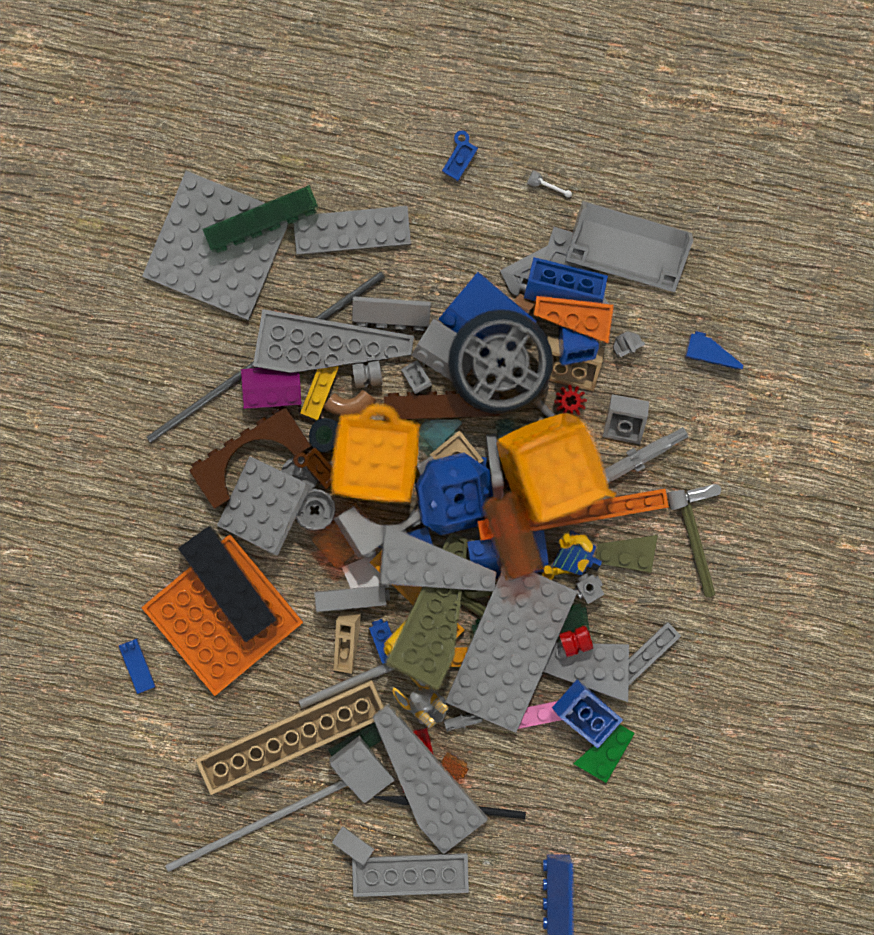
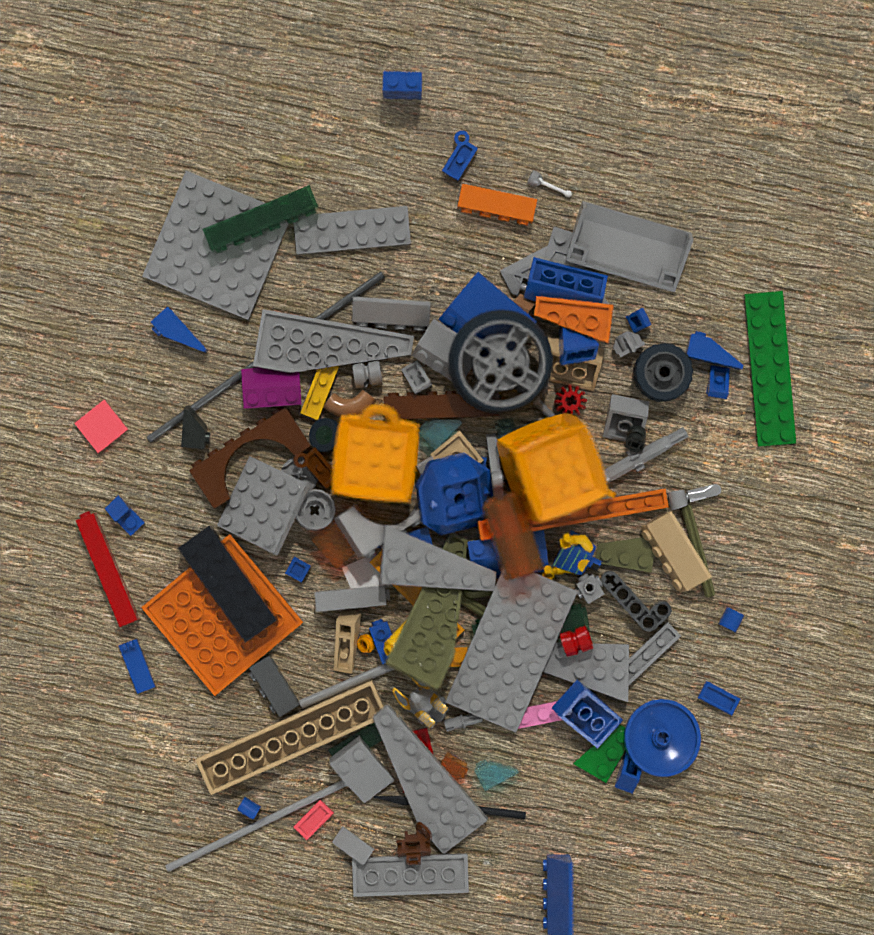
none -> coral tile [74,400,129,453]
none -> red brick [75,511,140,627]
none -> blue slope [105,495,145,536]
none -> blue slope [151,306,208,353]
none -> pearl dark grey slope [181,405,210,449]
none -> blue brick [238,797,261,819]
none -> dark grey brick [249,655,300,717]
none -> blue plate [285,556,311,583]
none -> coral tile [293,799,334,840]
none -> light orange plate [357,634,375,653]
none -> blue brick [383,71,422,100]
none -> reddish brown piece [396,822,432,866]
none -> orange brick [457,184,537,226]
none -> clear light blue slope [474,759,519,791]
none -> dark grey beam [600,570,672,631]
none -> blue slope [614,752,642,794]
none -> blue dish [624,699,701,777]
none -> pearl dark grey wheel [625,425,646,452]
none -> blue brick [626,308,652,333]
none -> wheel [633,343,693,402]
none -> tan slope [640,511,712,593]
none -> blue tile [697,681,740,716]
none -> blue slope [706,365,730,399]
none -> blue brick [718,607,744,633]
none -> green plate [744,291,796,447]

